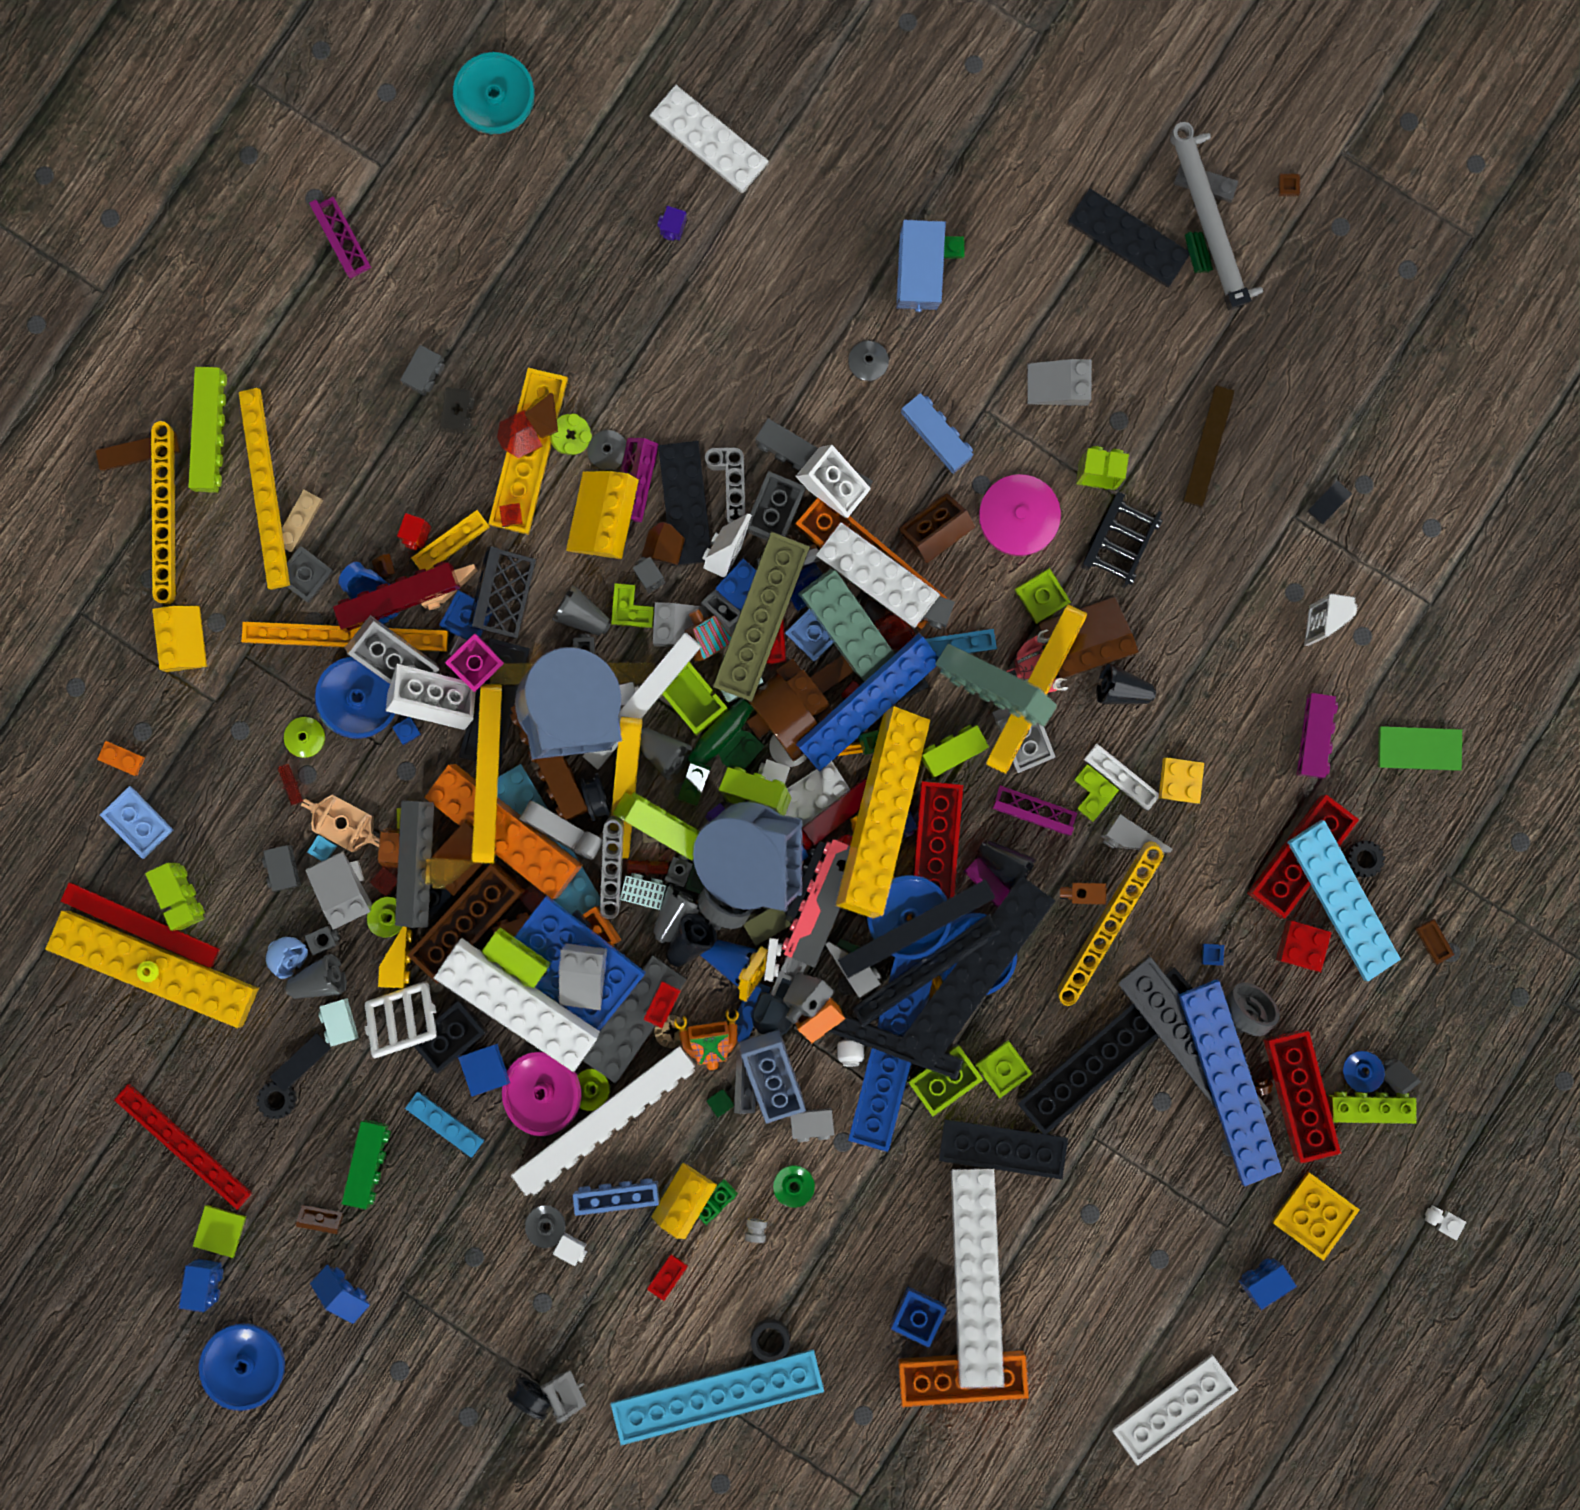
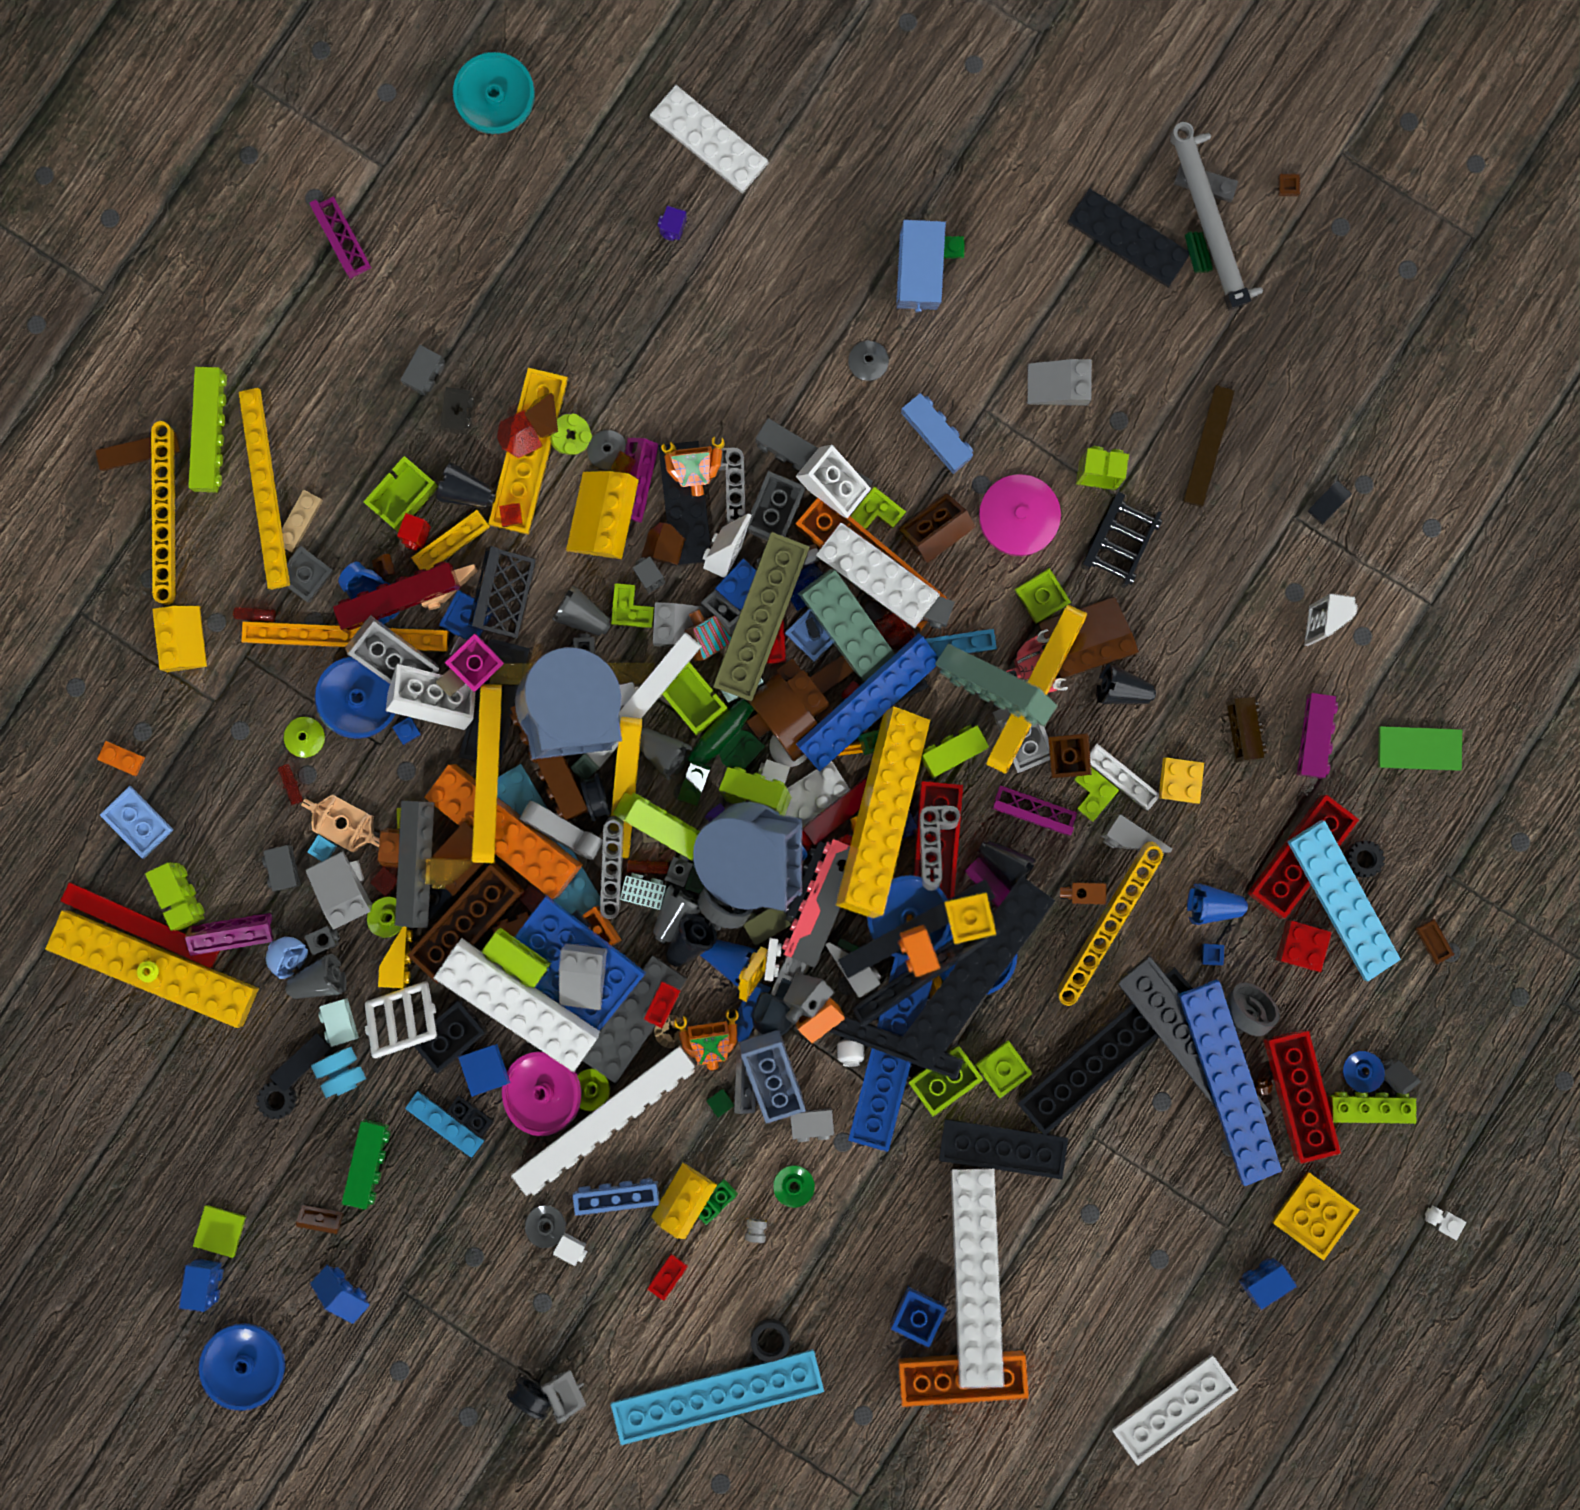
red tile [114,1084,253,1210] -> none
none -> magenta fence [185,913,273,956]
none -> clear red axle [233,606,276,622]
none -> medium azure wheel [311,1047,366,1098]
none -> lime piece [364,456,438,532]
none -> dark tan tile [435,669,465,697]
none -> black cone [436,462,496,508]
none -> black slope [446,1096,494,1138]
none -> sand green tile [570,753,599,780]
none -> clear red tile [611,450,636,474]
none -> orange torso [661,437,725,496]
none -> black tile [805,617,820,641]
none -> lime plate [851,487,906,529]
none -> orange brick [898,925,940,977]
none -> light grey beam [919,806,960,891]
none -> yellow plate [945,893,996,944]
none -> reddish brown slope [1048,733,1092,778]
none -> blue cone [1187,884,1248,925]
none -> dark brown slope [1226,697,1266,763]

